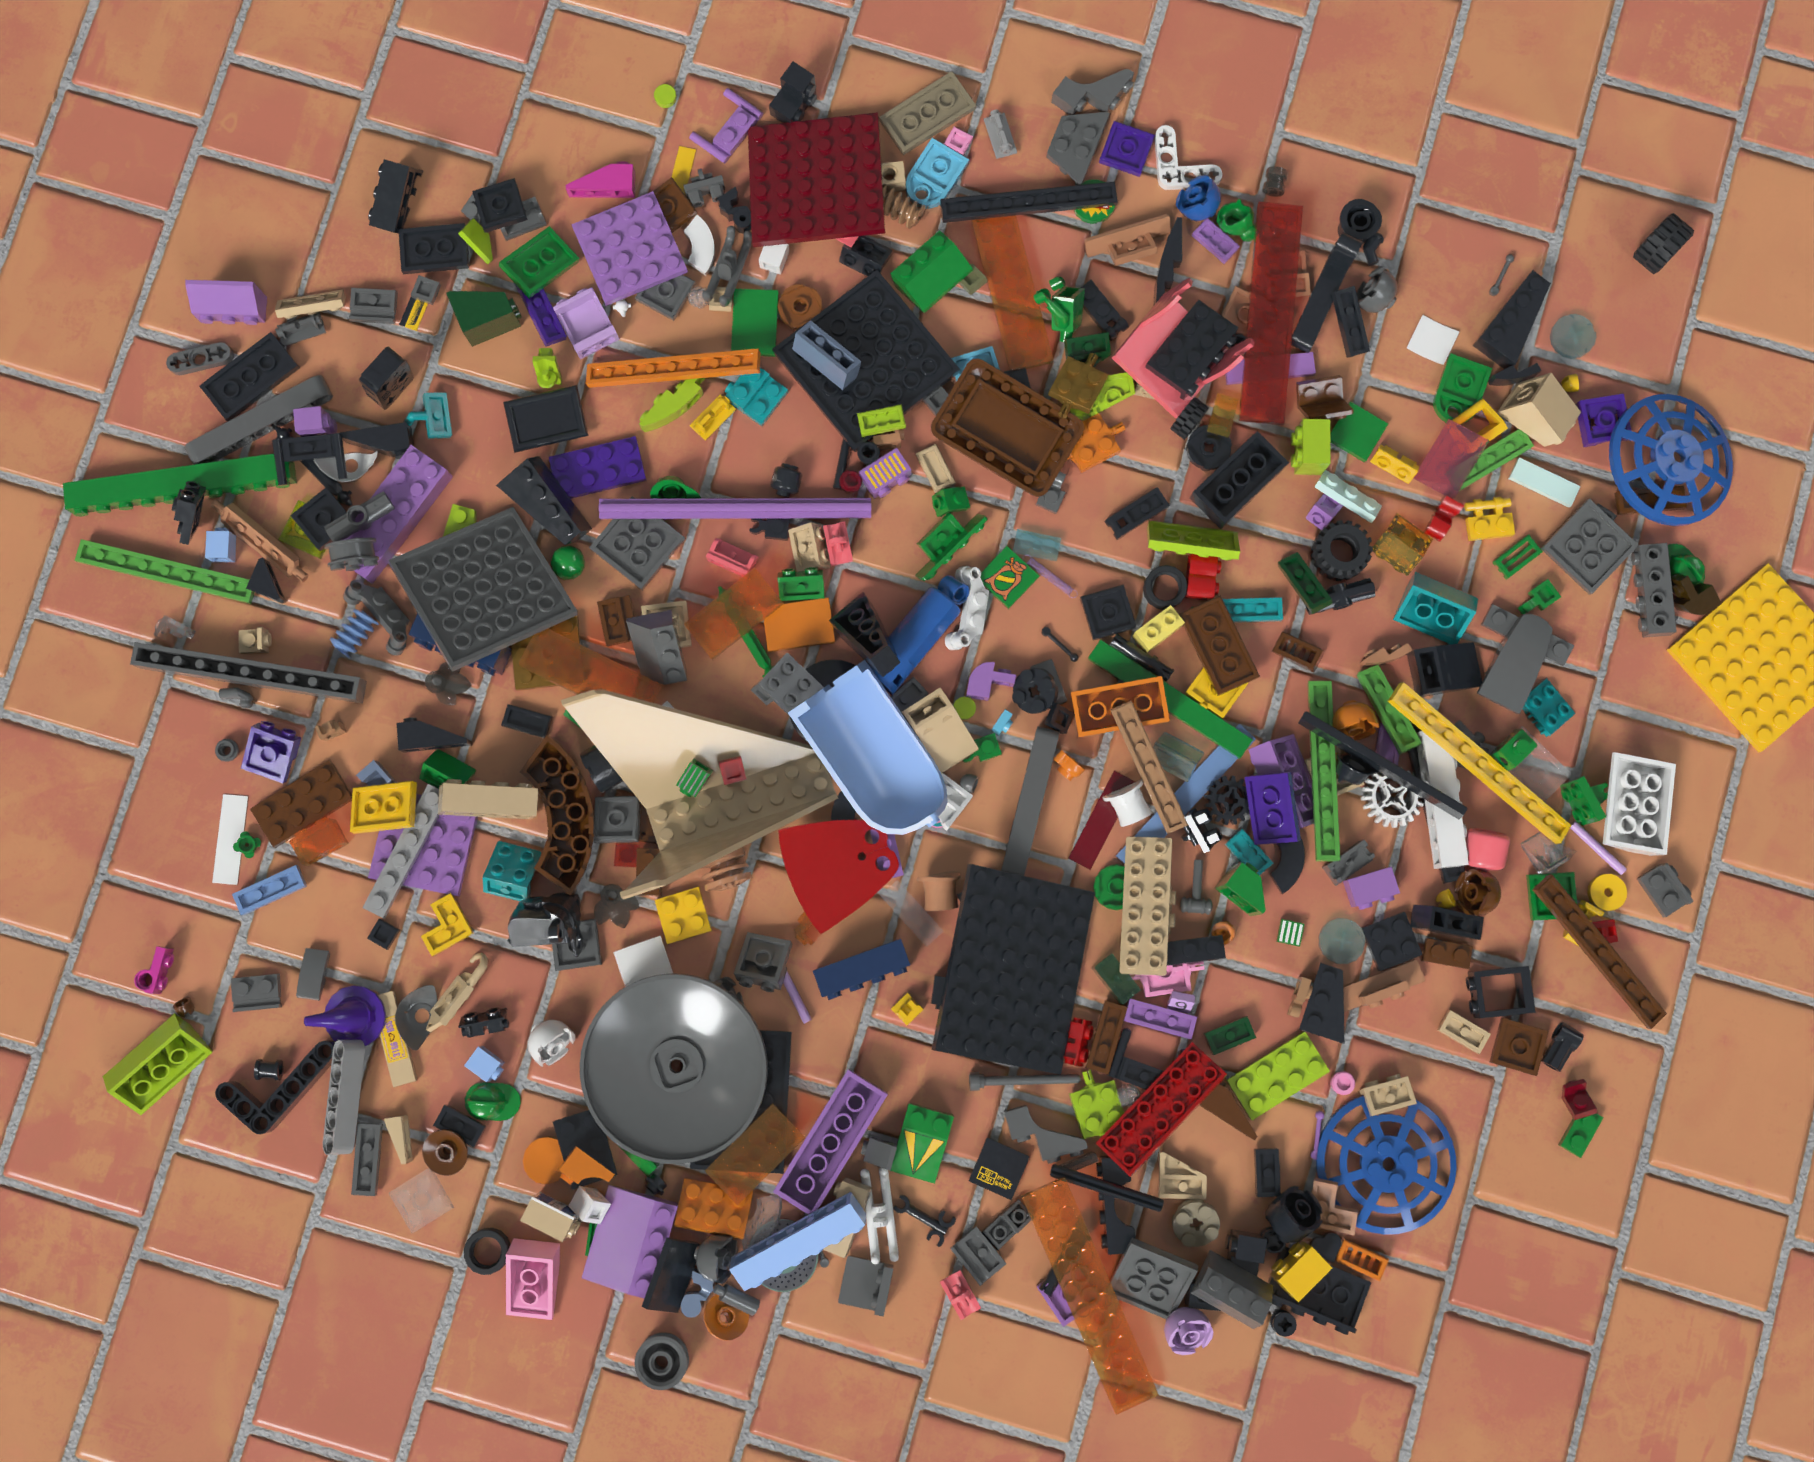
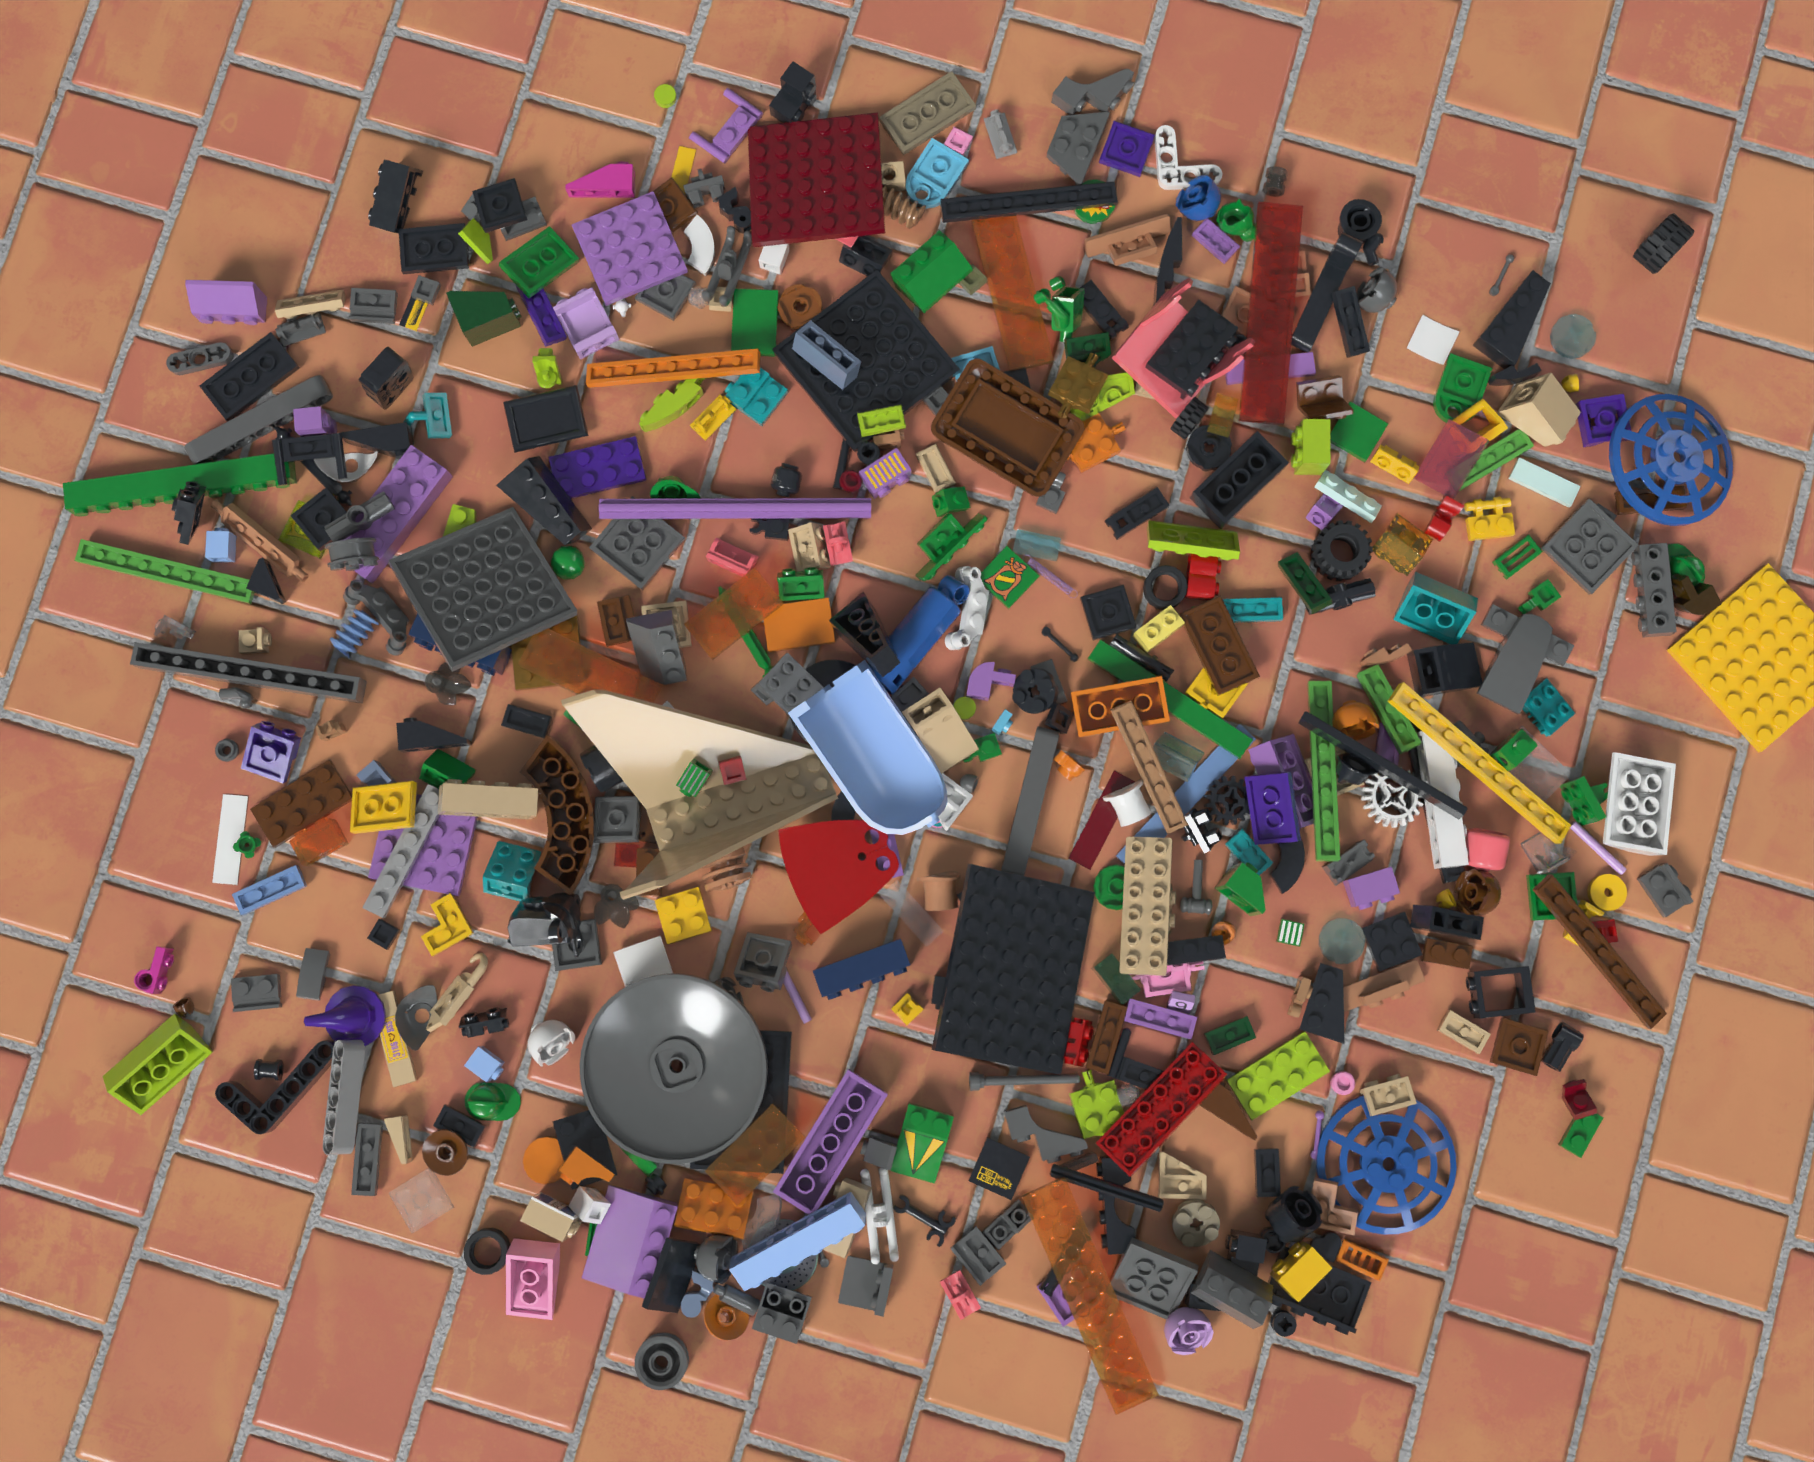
reddish brown slope [1272,631,1324,673] -> none
none -> dark grey slope [752,1282,812,1344]

